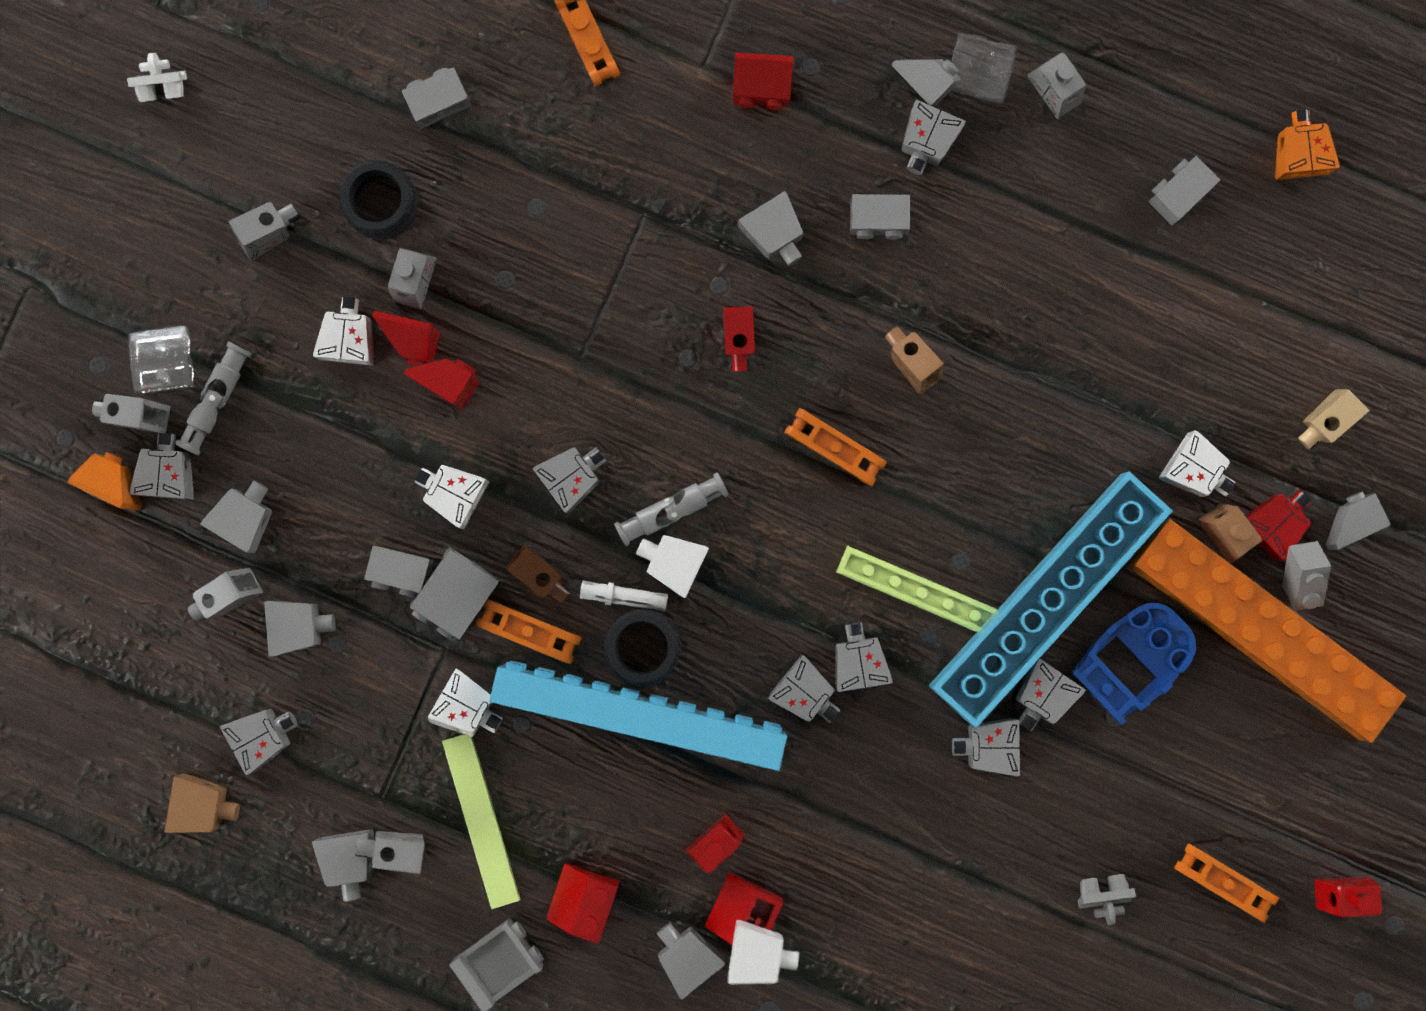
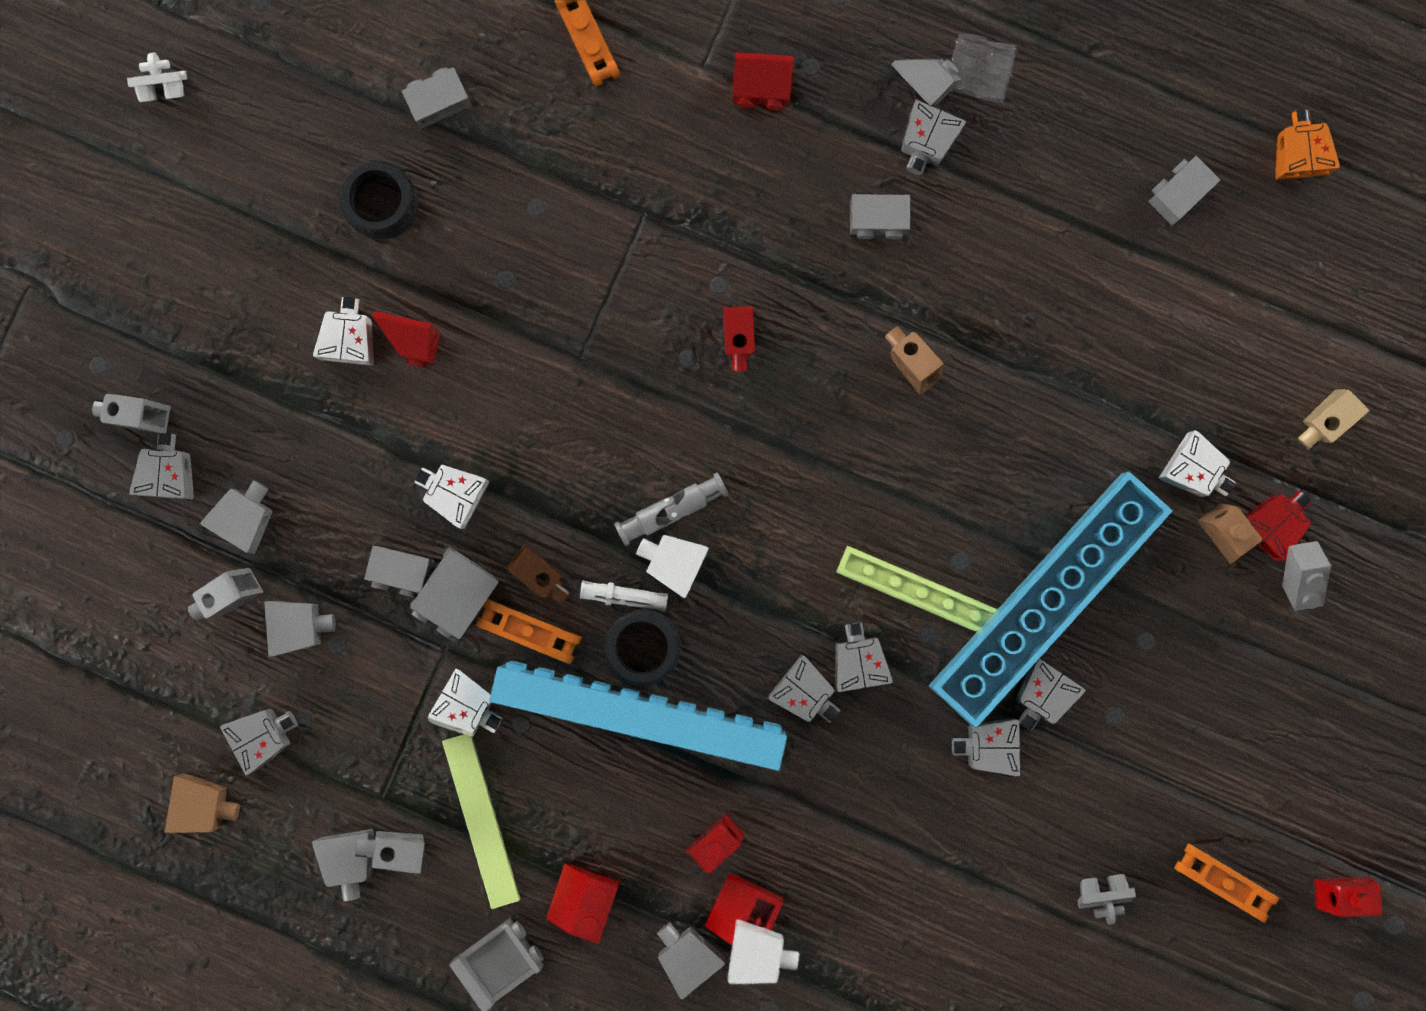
orange slope [67,451,142,511] -> none
clear slope [129,326,193,394] -> none
light grey piece [175,341,252,455] -> none
light grey torso [228,202,300,262] -> none
light grey torso [388,248,437,310] -> none
red slope [404,359,480,410] -> none
light grey torso [533,447,606,514] -> none
light grey torso [738,191,803,266] -> none
orange plate [784,408,887,487] -> none
light grey torso [1027,52,1086,119] -> none
blue slope [1070,603,1196,725] -> none
orange brick [1127,519,1406,743] -> none
light grey slope [1326,491,1391,550] -> none

